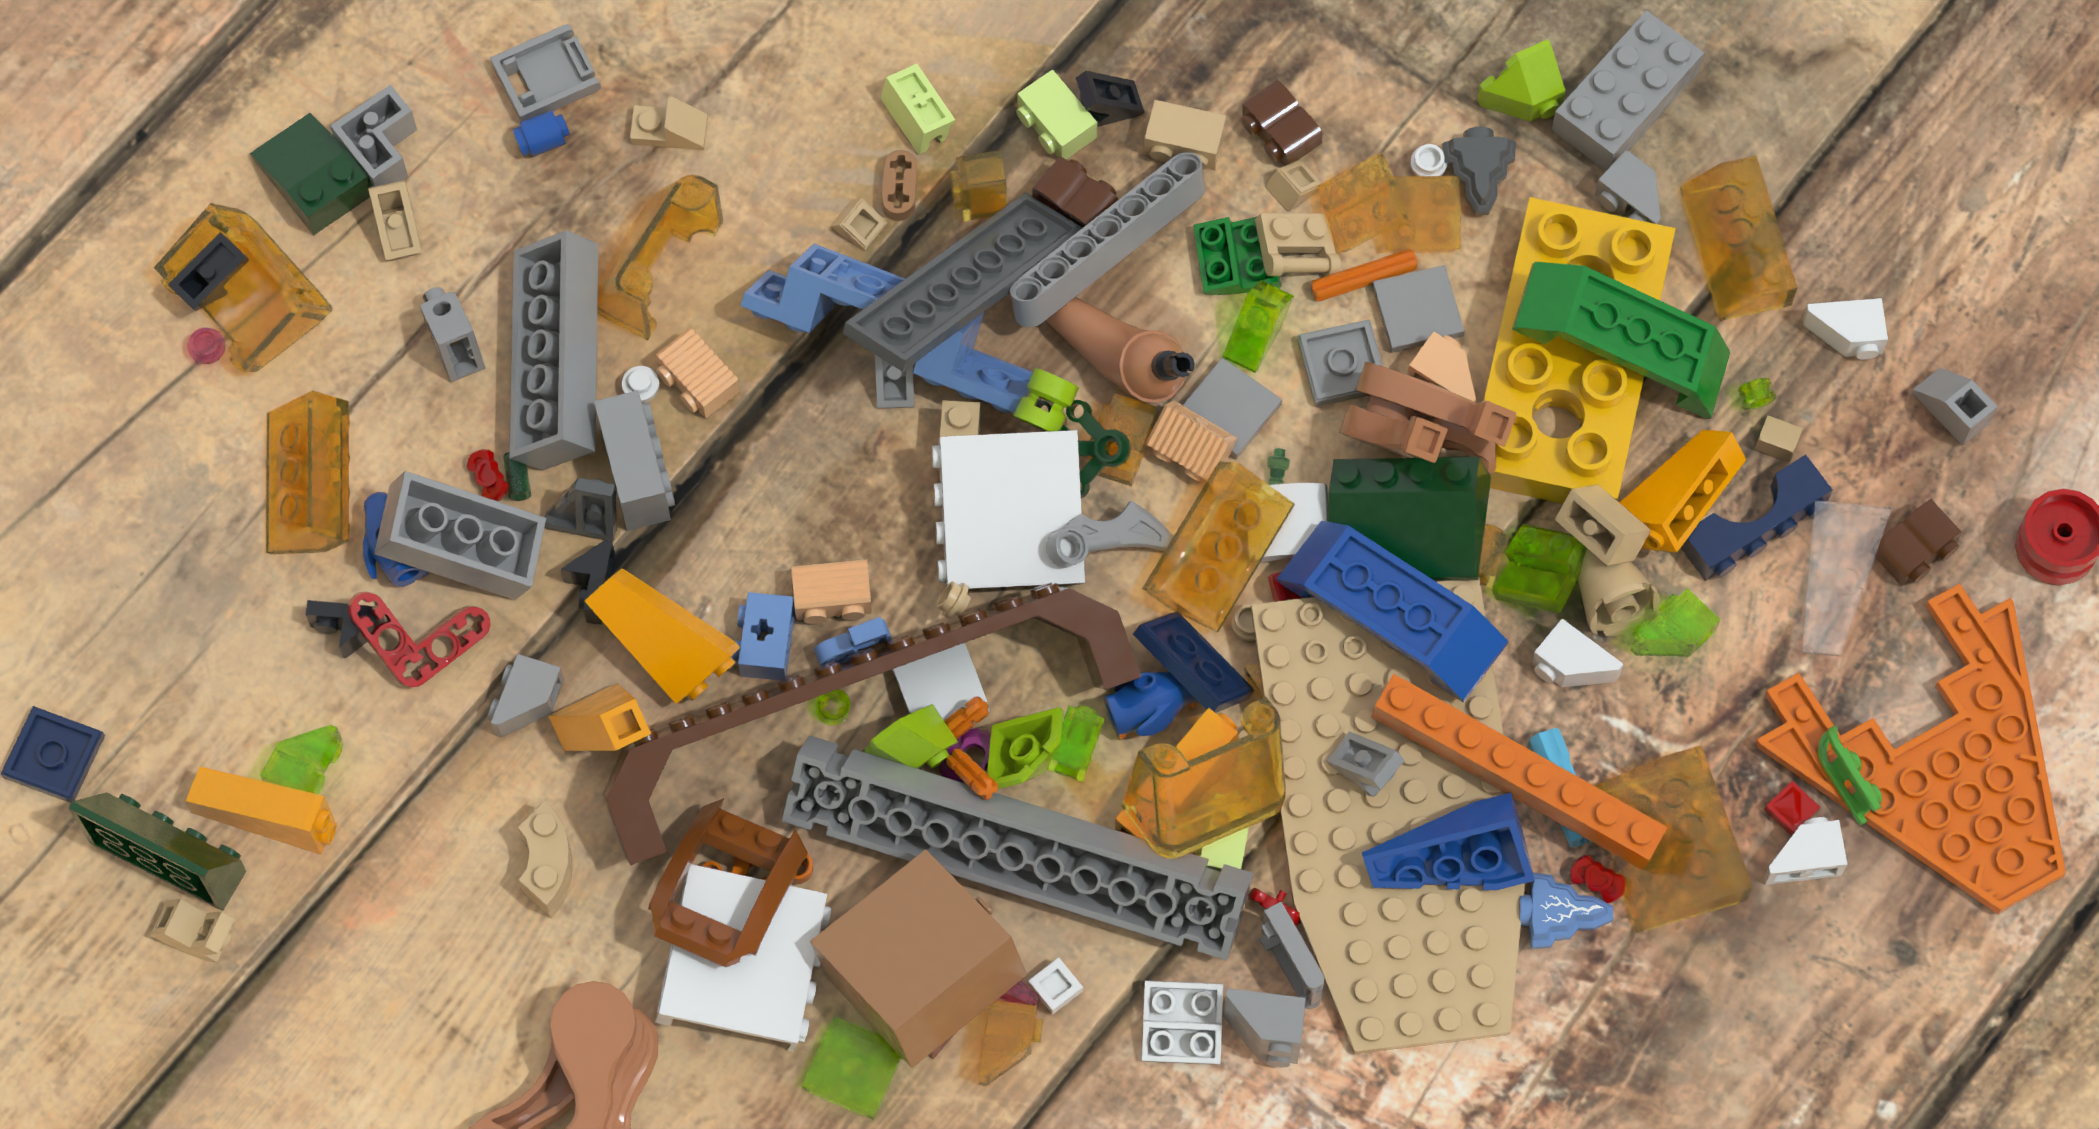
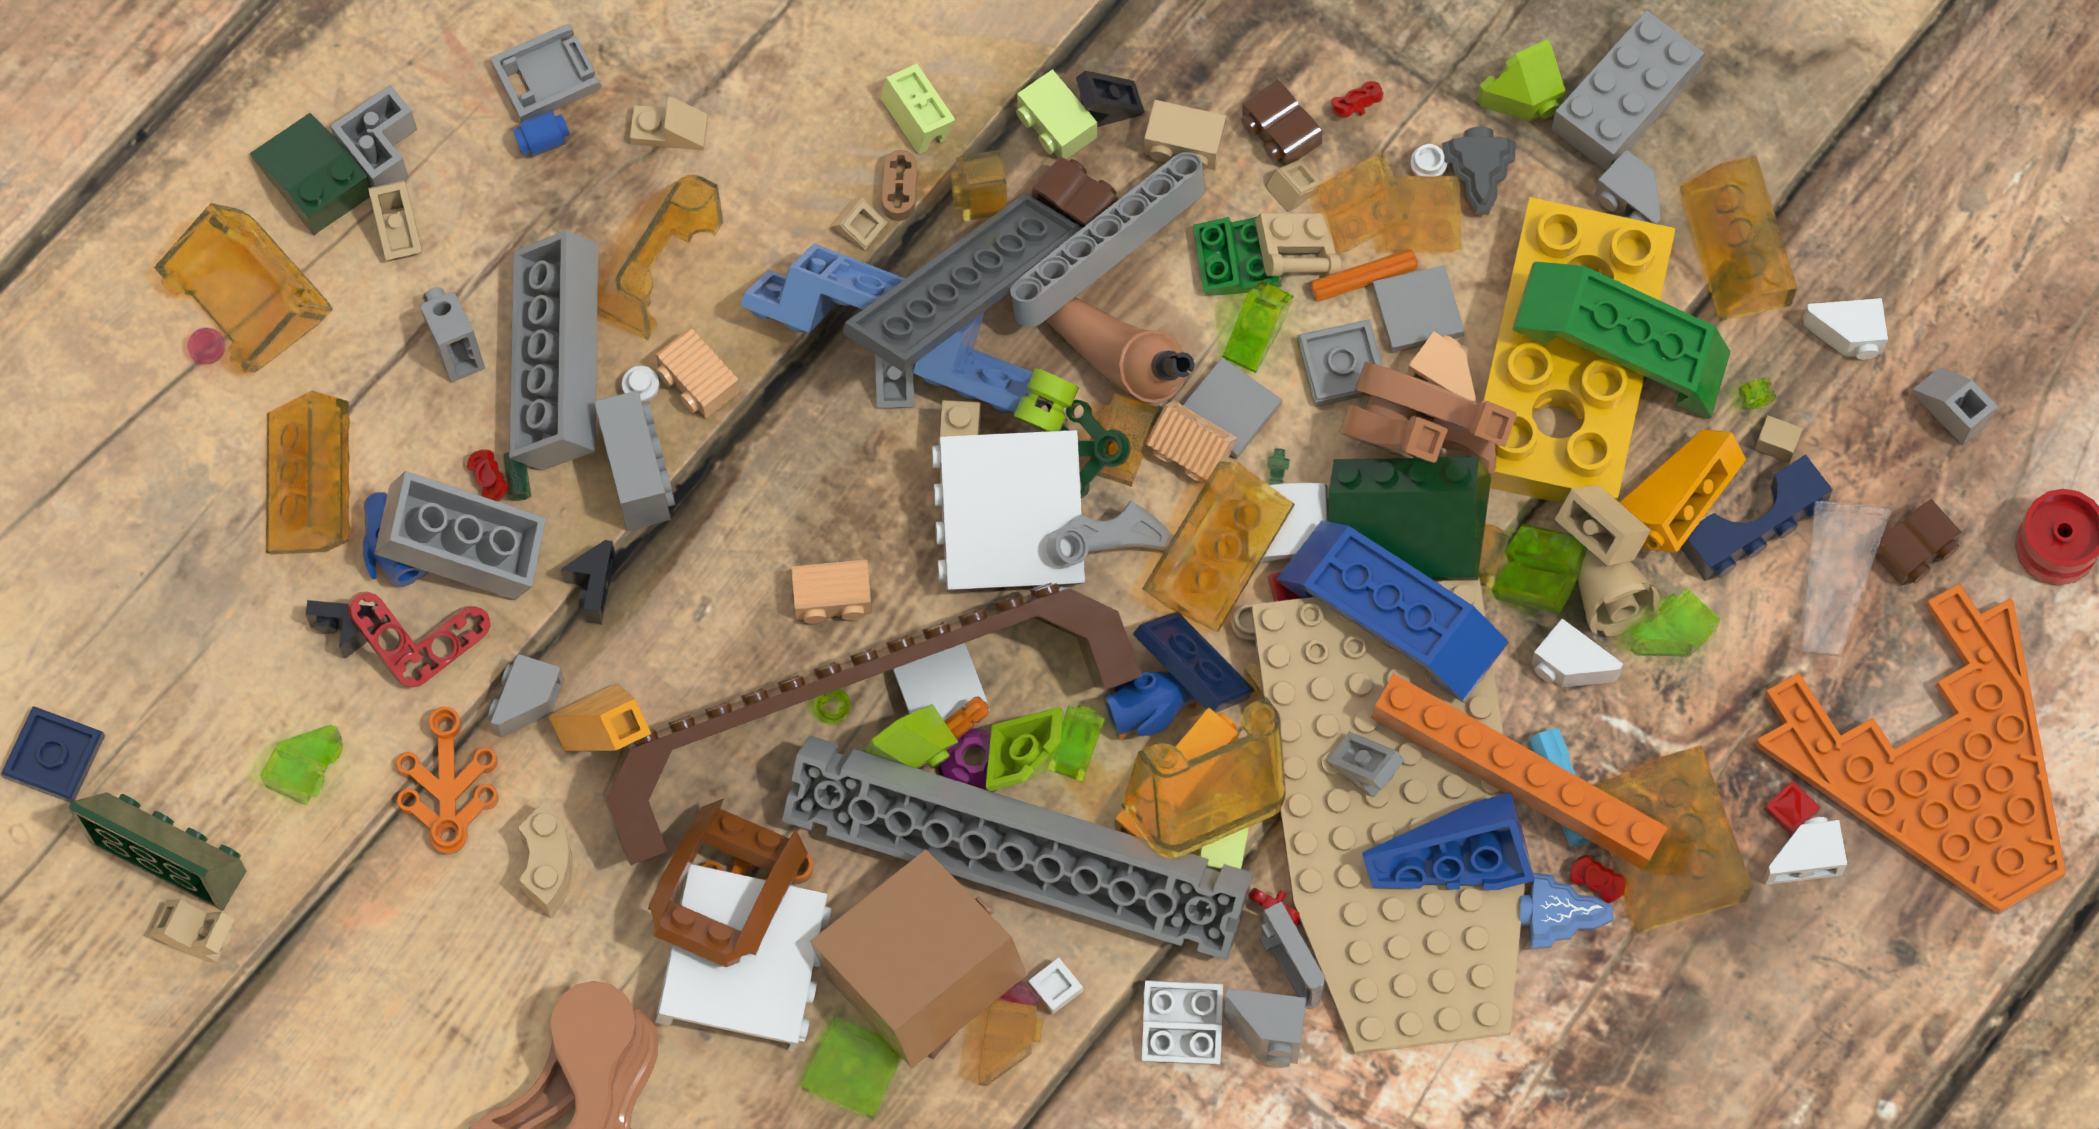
black slope [168,232,249,311] -> none
light orange slope [185,766,337,855] -> none
dark grey wing [544,478,617,541] -> none
light orange slope [585,568,740,704] -> none
medium blue brick [733,592,795,681] -> none
medium blue piece [814,617,892,666] -> none
tan plate [937,581,971,619] -> none
orange axle [946,749,998,800] -> none
bright green piece [1818,726,1882,826] -> none
none -> orange plant [396,706,499,854]
none -> red piece [1331,81,1384,118]

